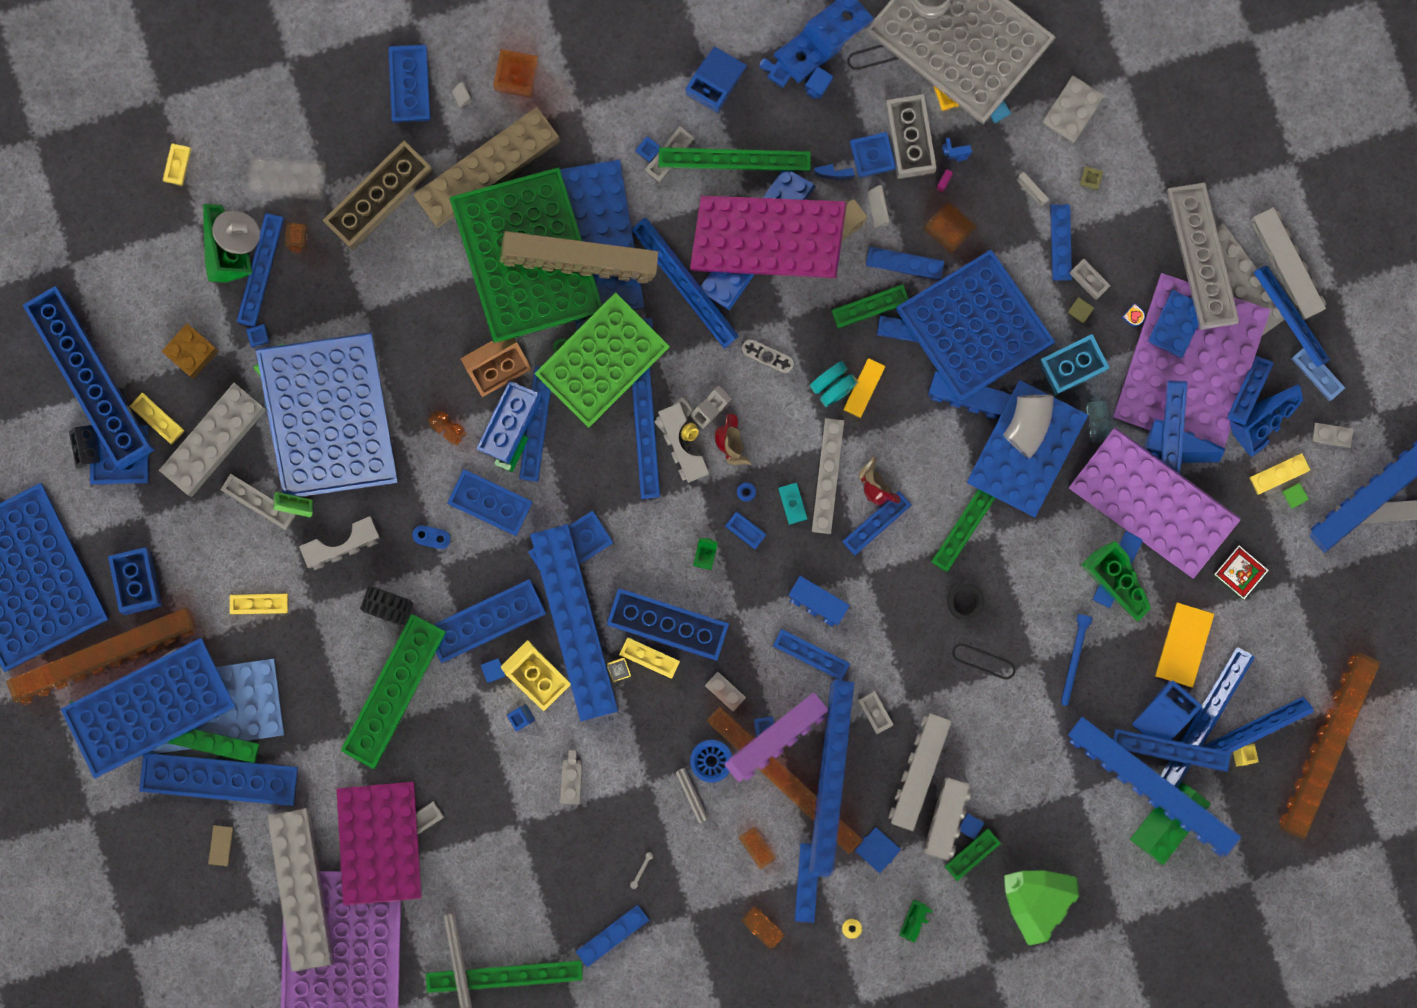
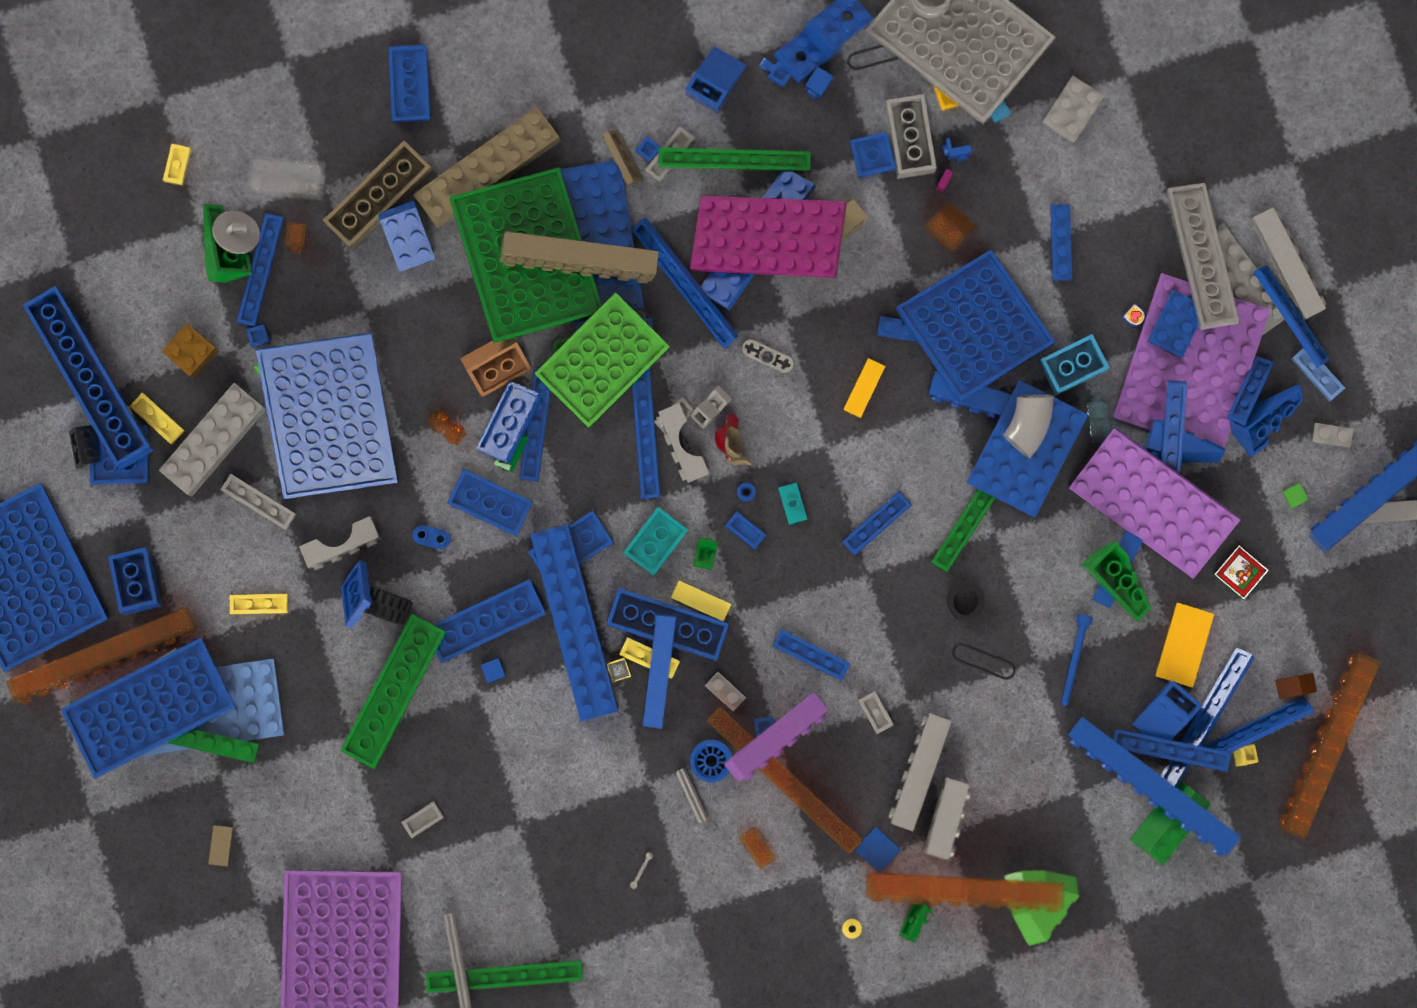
blue plate [139,753,298,806] -> none
light grey brick [267,808,334,972] -> none
bright green plate [273,492,313,517] -> none
magenta plate [336,782,422,906] -> none
light grey slope [452,82,472,108] -> none
clear orange brick [493,49,539,98] -> none
light yellow slope [501,640,571,711] -> none
blue slope [507,704,536,732] -> none
light grey hinge [560,750,582,804] -> none
blue plate [576,905,649,967] -> none
light yellow plate [681,423,699,441] -> none
clear orange slope [741,906,785,949] -> none
blue brick [788,576,850,627] -> none
blue plate [795,843,818,923] -> none
blue brick [809,679,854,878] -> none
teal wheel [810,361,859,407] -> none
light grey plate [812,418,844,534] -> none
blue slope [814,164,855,180] -> none
green plate [831,285,909,329] -> none
hair [859,456,901,505] -> none
blue plate [866,247,944,280] -> none
light grey slope [868,185,890,228] -> none
green plate [944,828,1001,881] -> none
blue tile [959,813,984,840] -> none
light grey tile [1017,172,1049,207] -> none
olive tile [1067,297,1094,324] -> none
light grey plate [1069,259,1110,300] -> none
olive tile [1080,166,1103,190] -> none
light yellow plate [1250,453,1310,495] -> none
none -> blue plate [341,560,372,628]
none -> brick [378,201,435,272]
none -> dark tan plate [603,130,644,185]
none -> teal plate [623,507,688,576]
none -> blue tile [643,613,677,729]
none -> light yellow tile [671,581,731,622]
none -> clear orange brick [866,872,1064,912]
none -> reddish brown slope [1275,673,1317,699]

